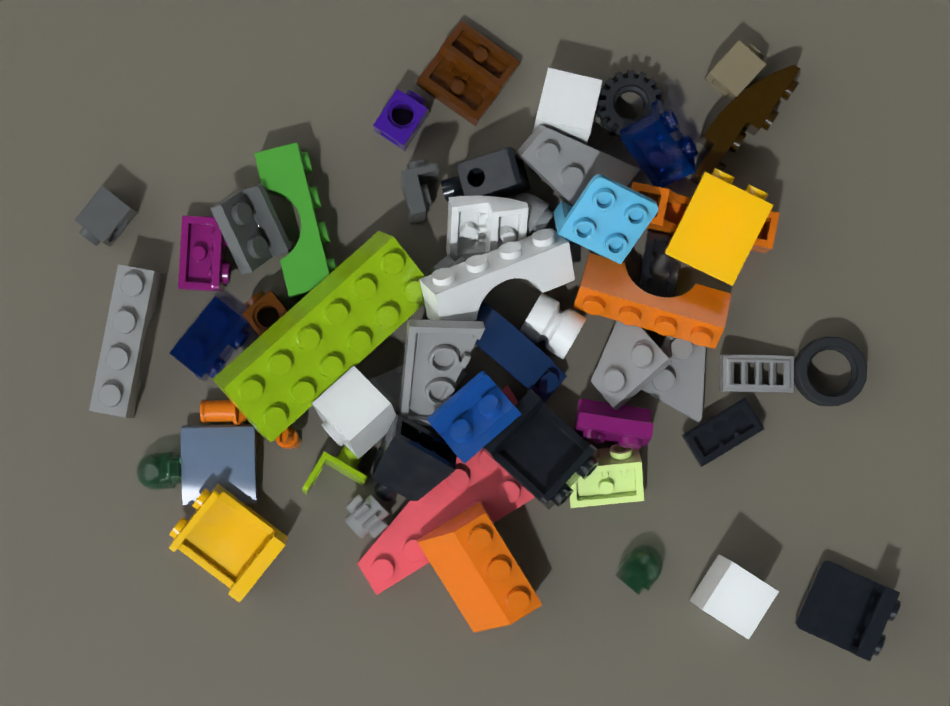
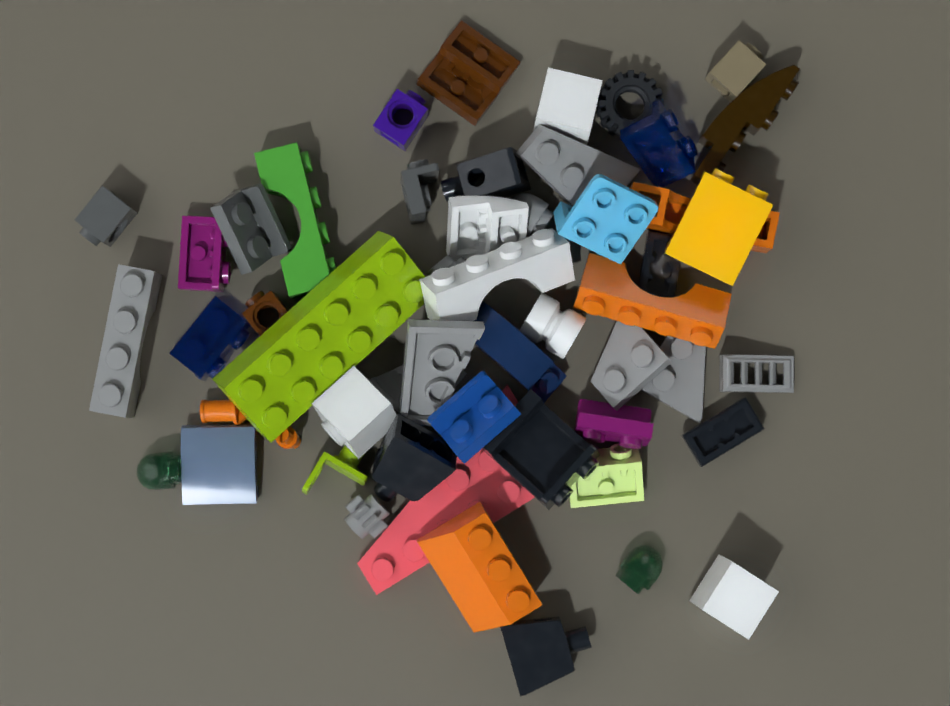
yellow panel [168,483,288,603] -> none
black tyre [794,336,867,407] -> none
black bracket [795,561,901,662] -> none
none -> black torso [500,617,592,697]

